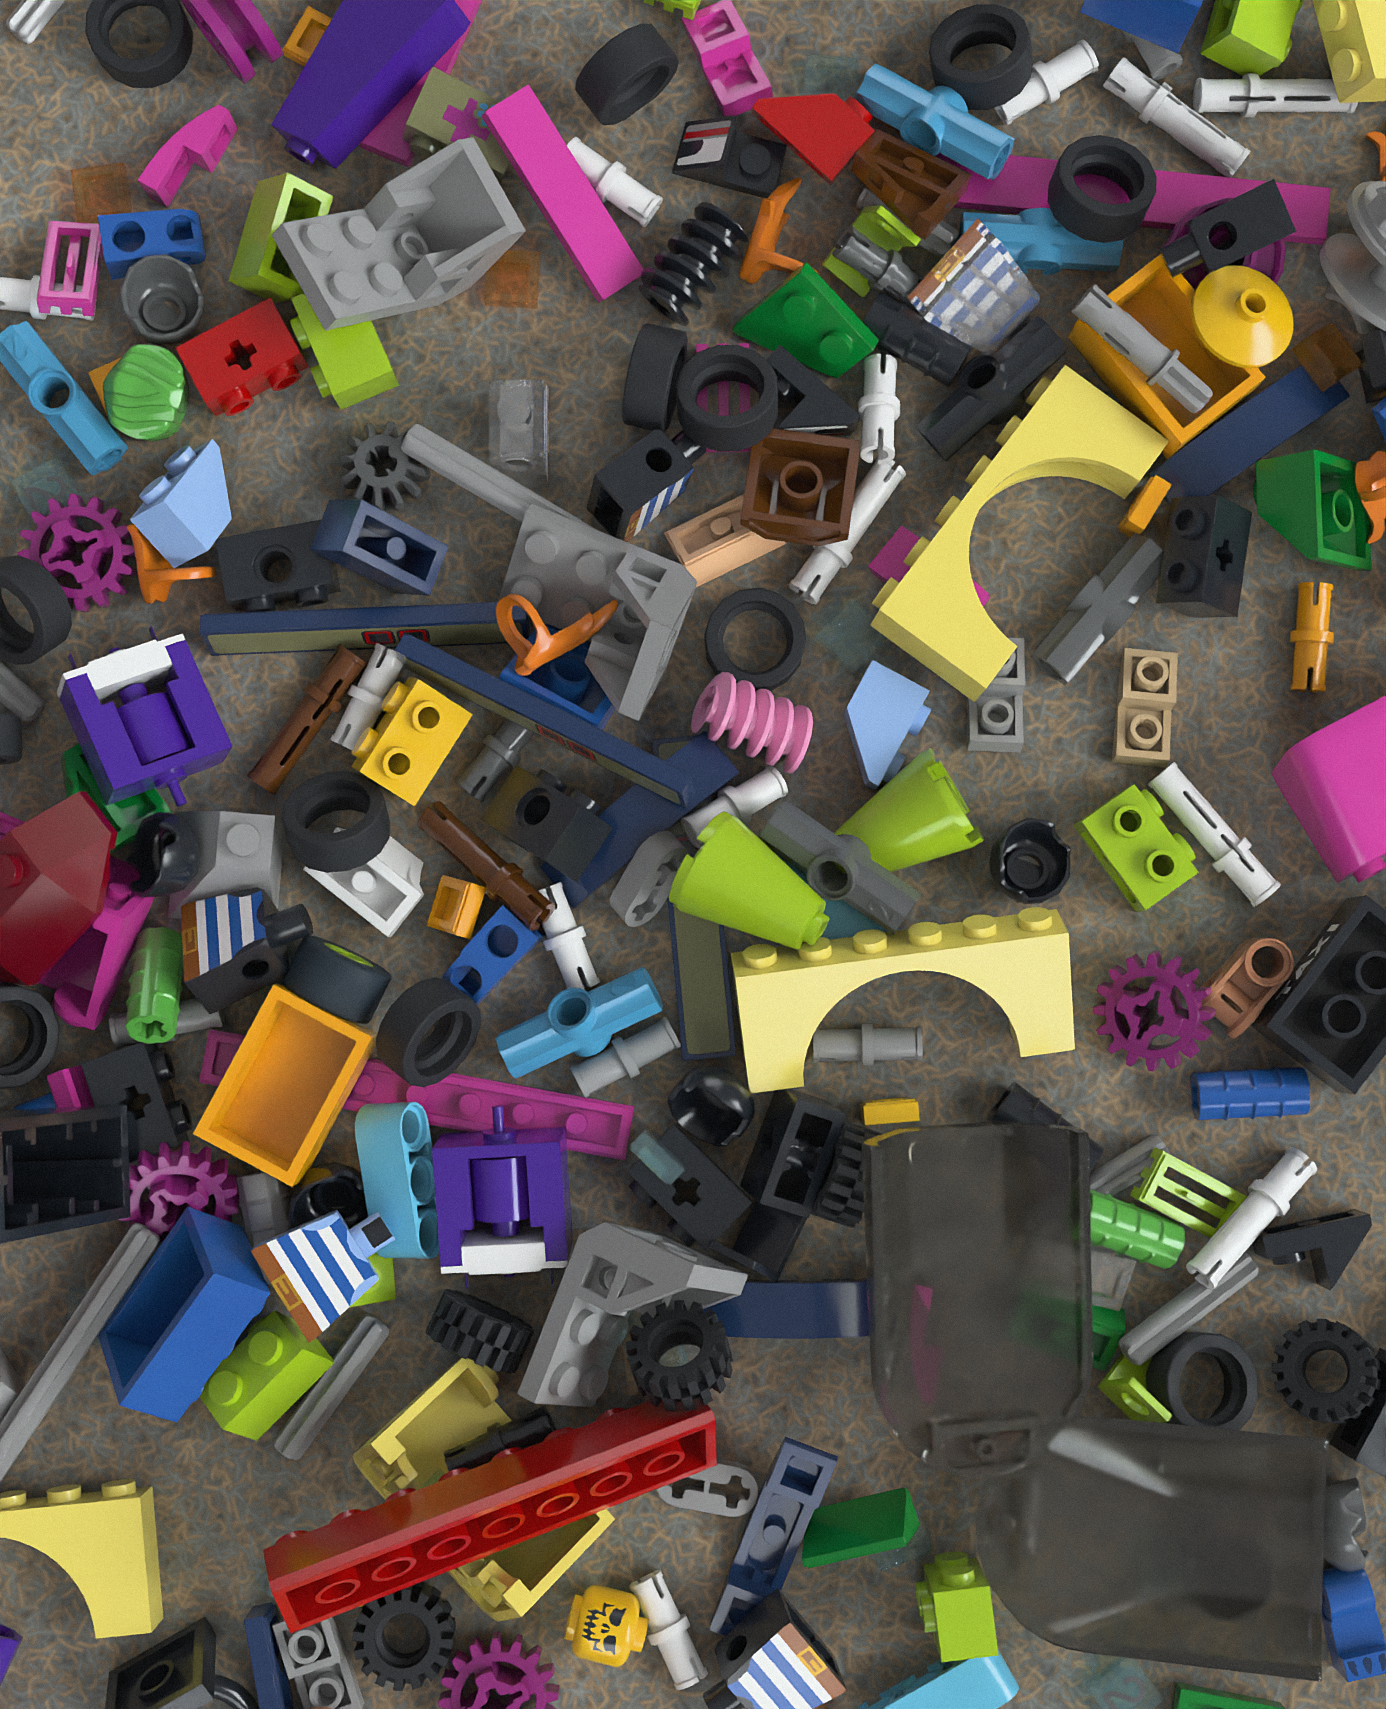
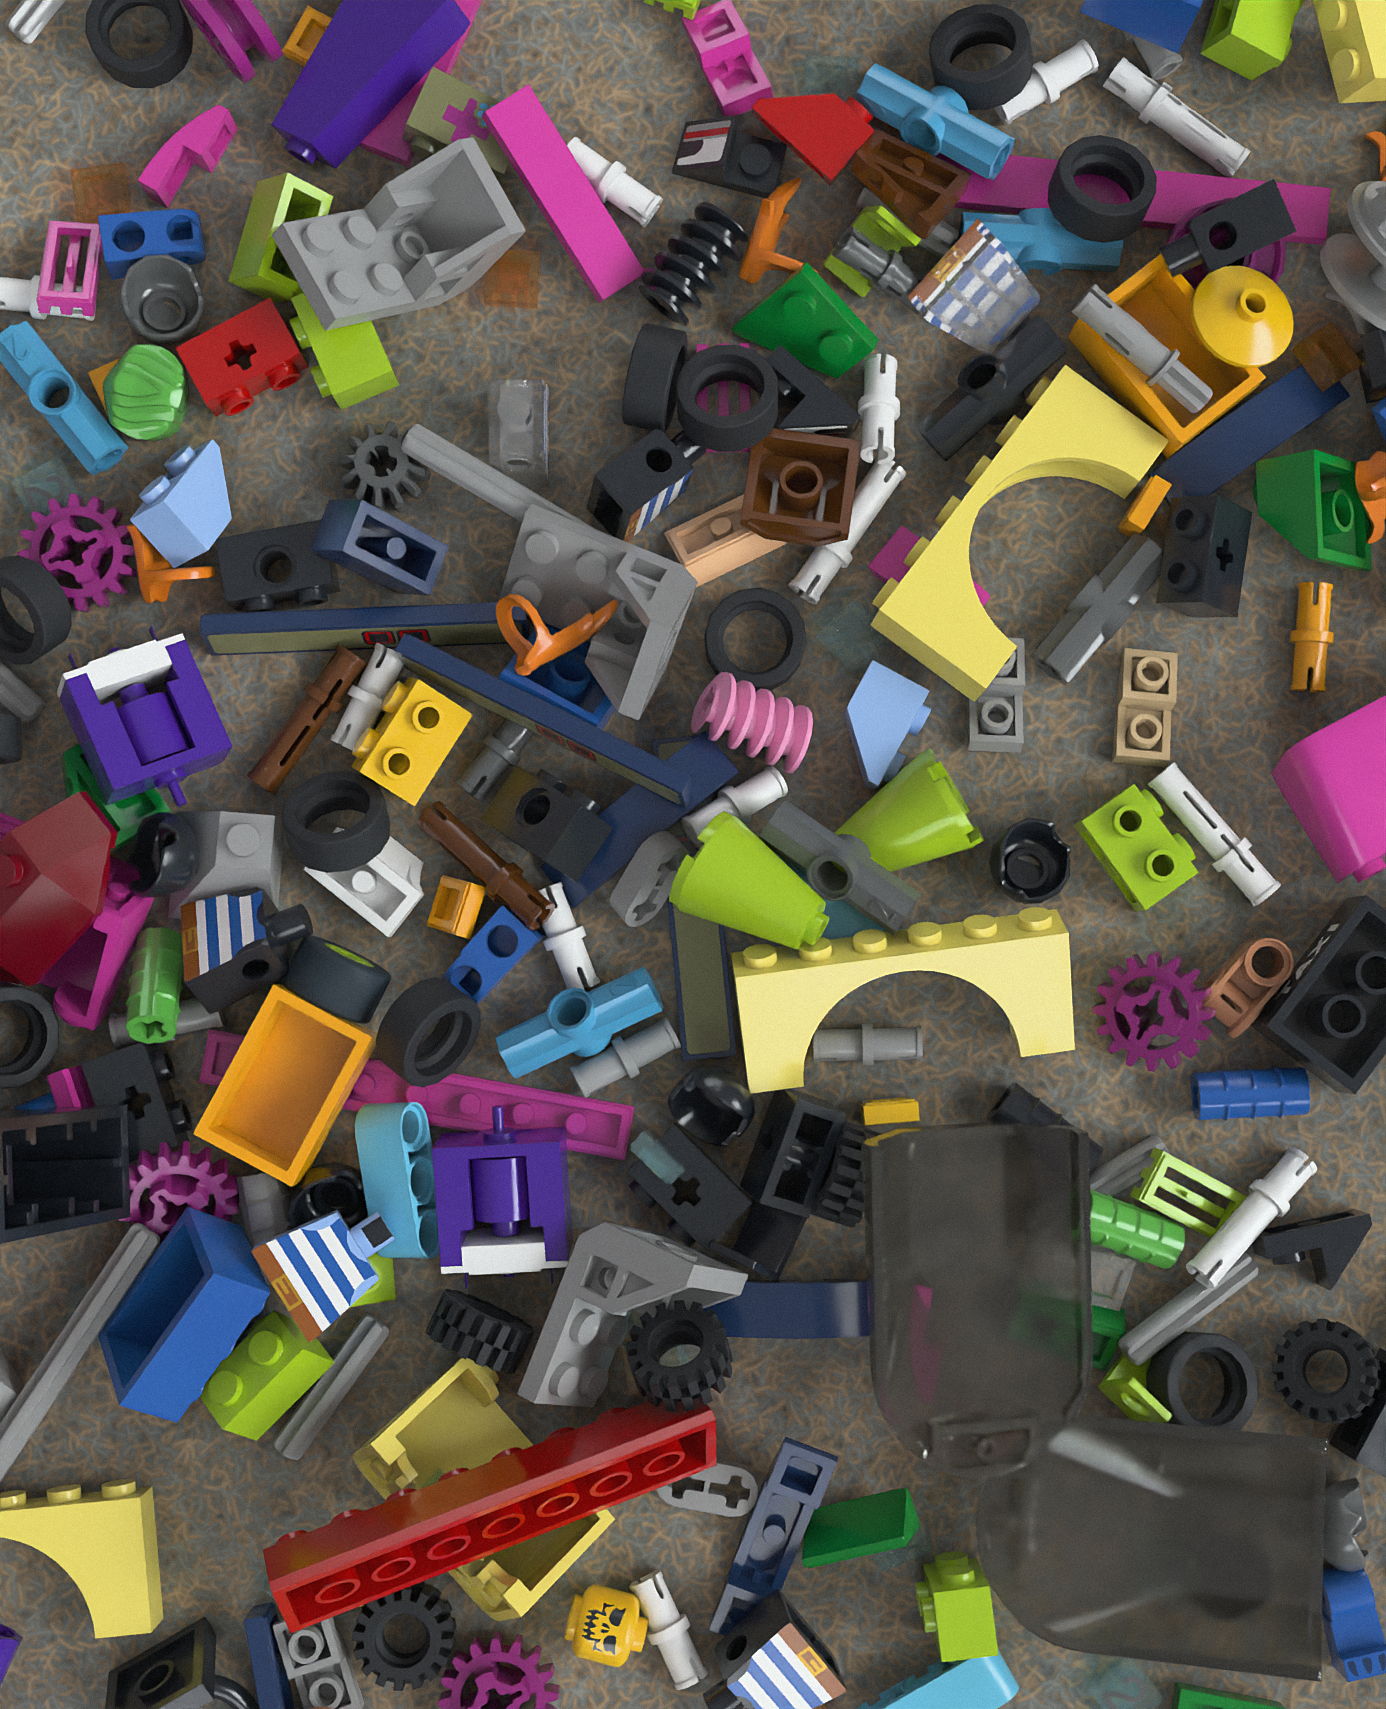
black pin [443,1406,556,1471] -> none
black tyre [575,23,679,125] -> none
black axle [863,292,973,387] -> none
white pin [1193,74,1358,117] -> none

